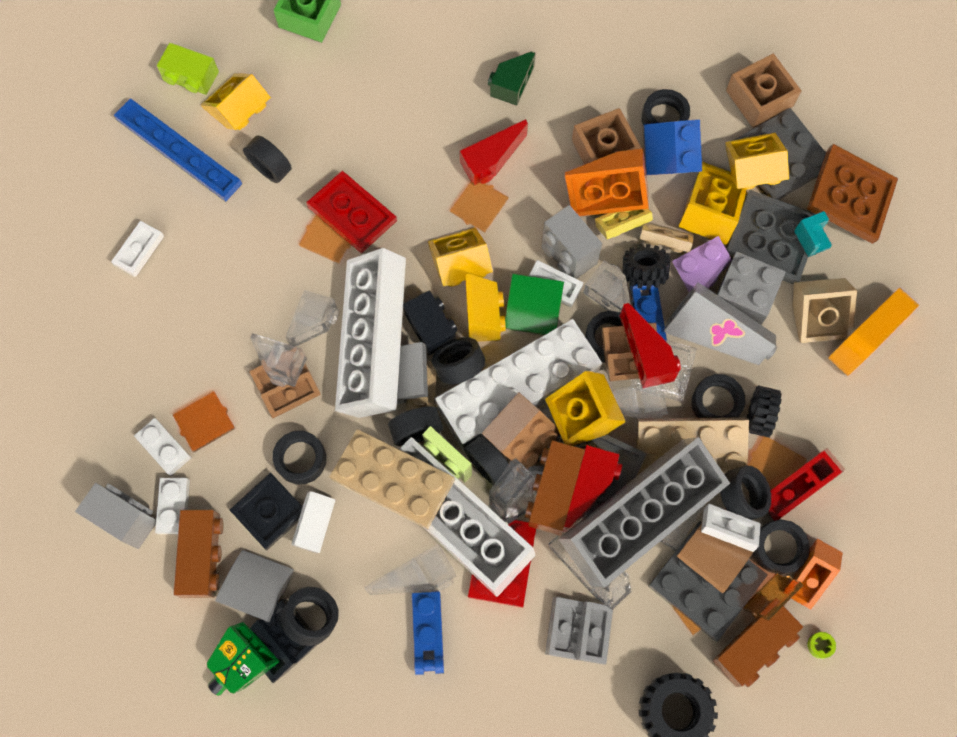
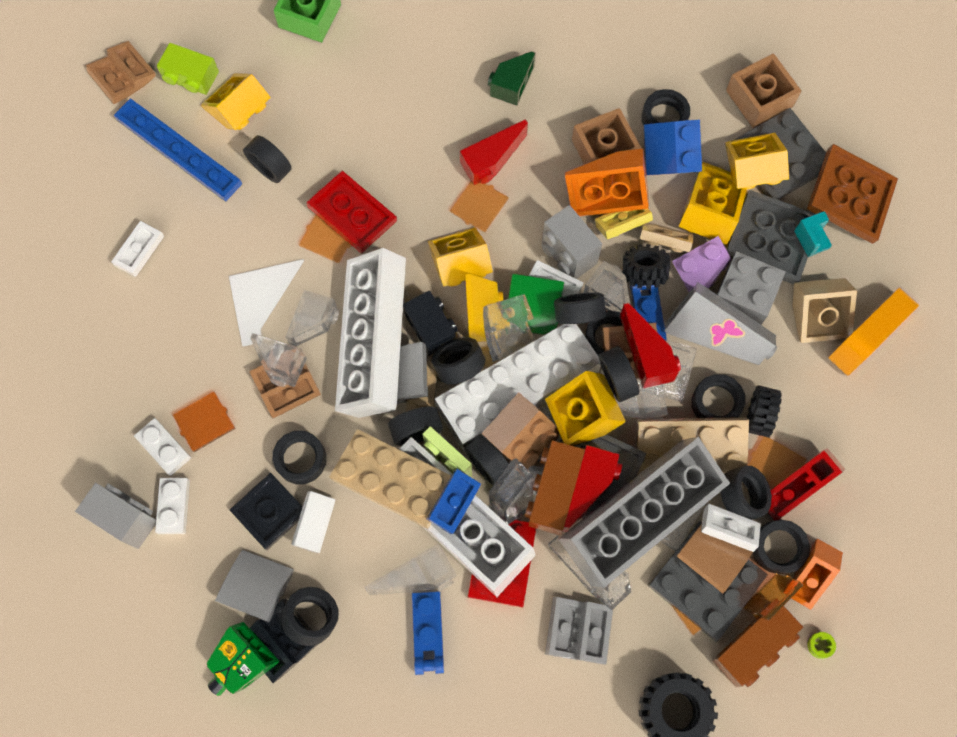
dark orange brick [174,510,224,598] -> none
none -> medium nougat slope [86,41,156,104]
none -> white sticker [229,259,304,347]
none -> blue plate [426,469,481,534]
none -> clear slope [483,294,535,362]
none -> black tyre [554,292,606,324]
none -> black tyre [599,346,640,402]

